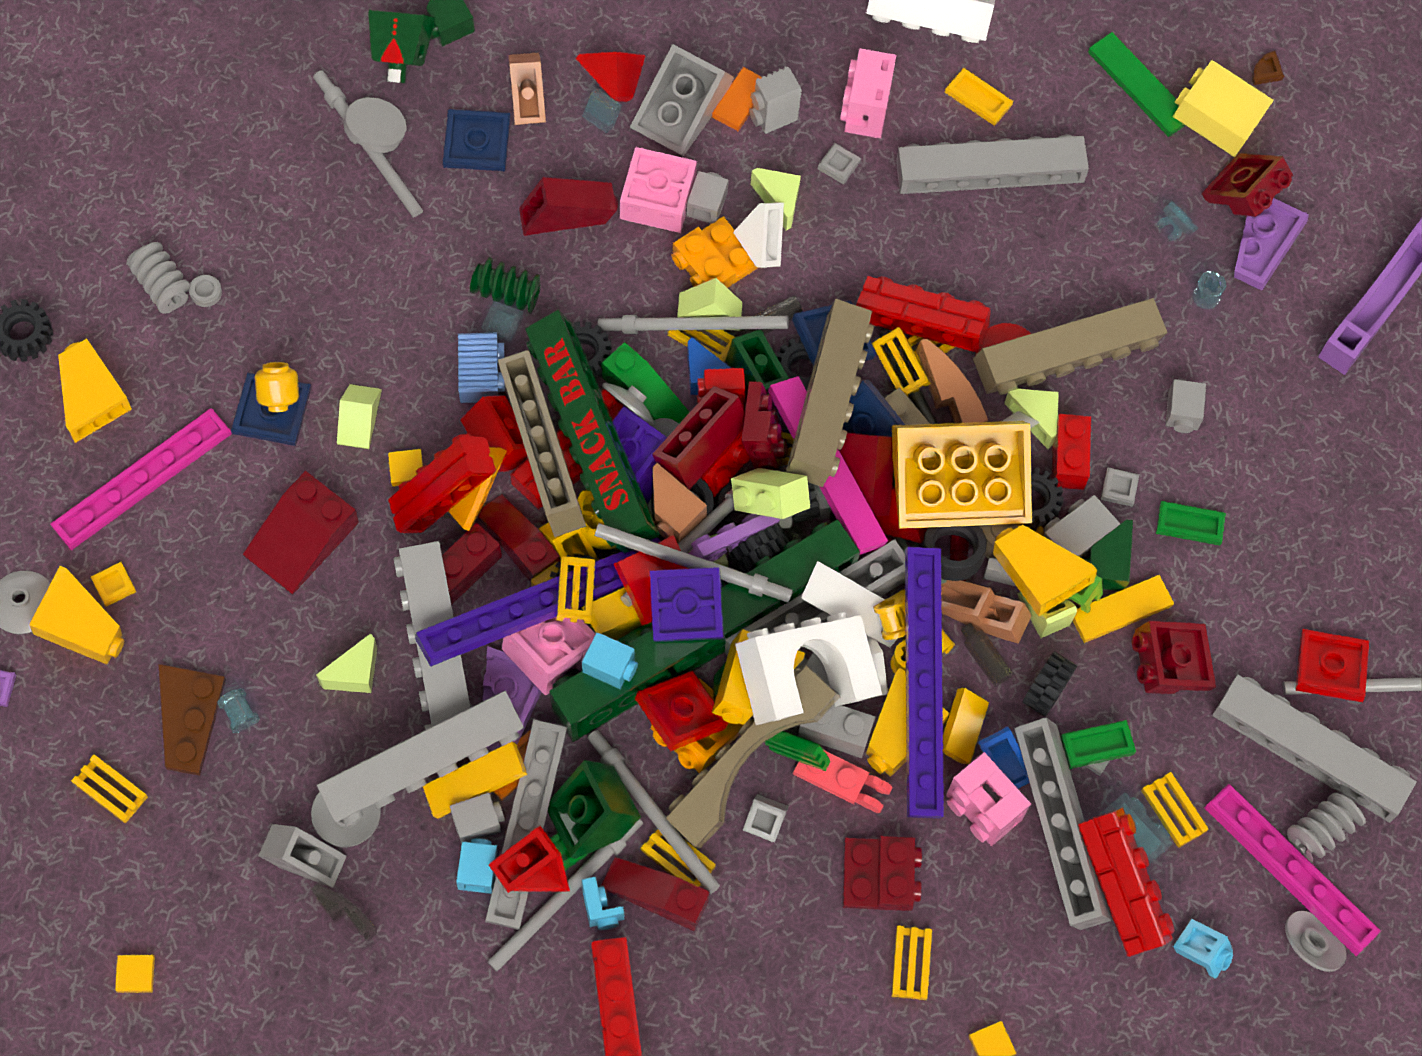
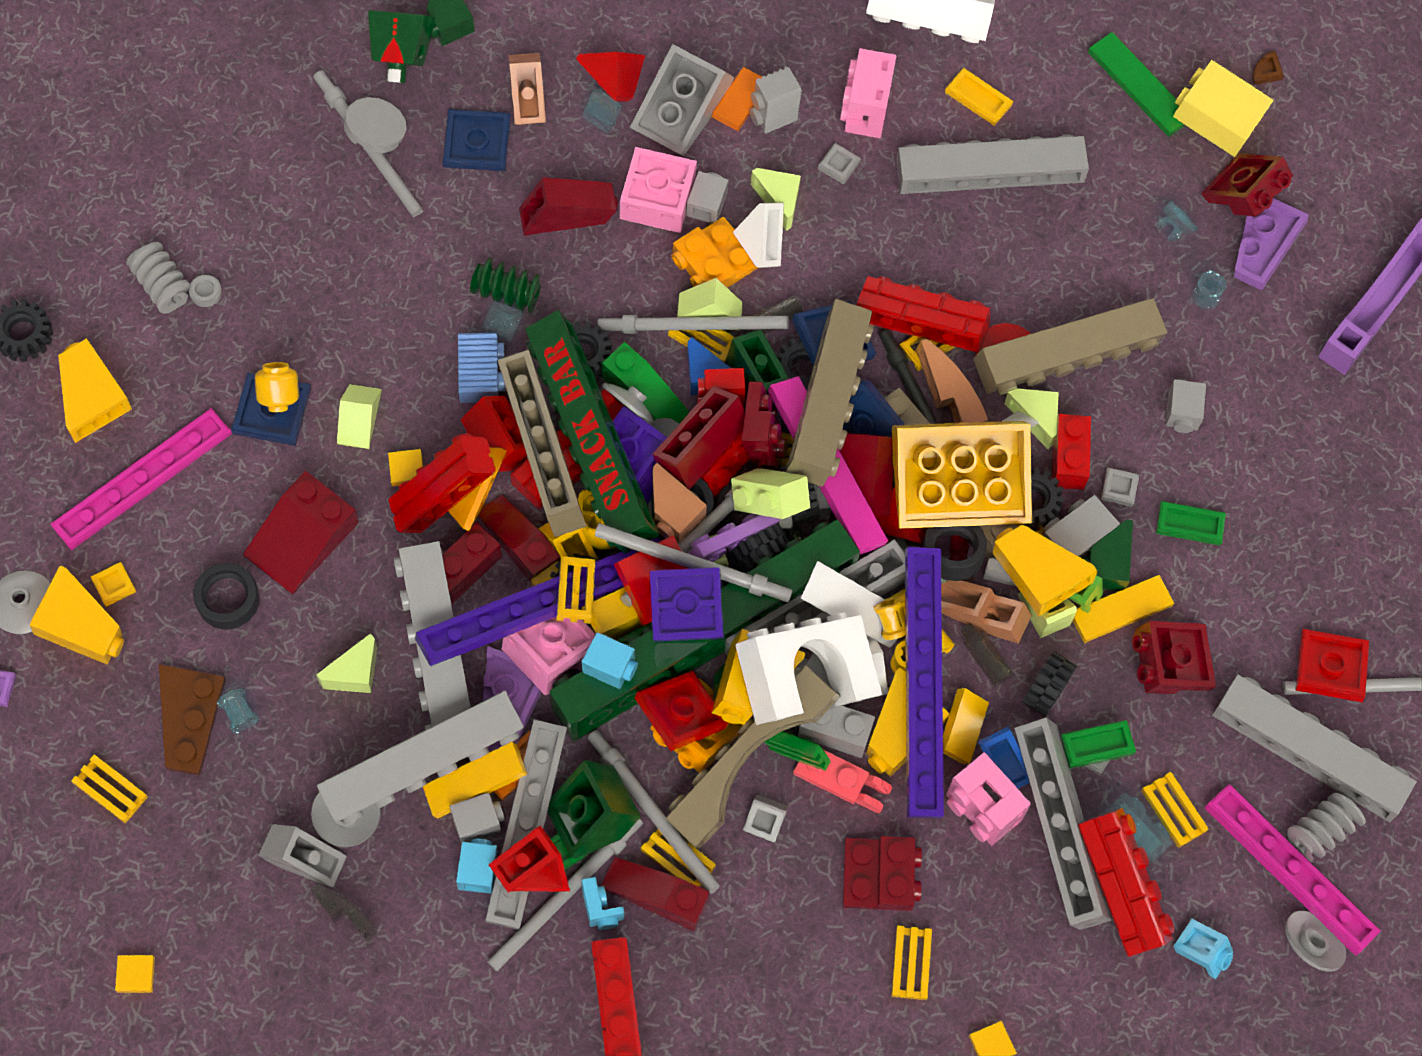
yellow tile [872,327,931,397] -> none
none -> black tyre [193,563,260,630]

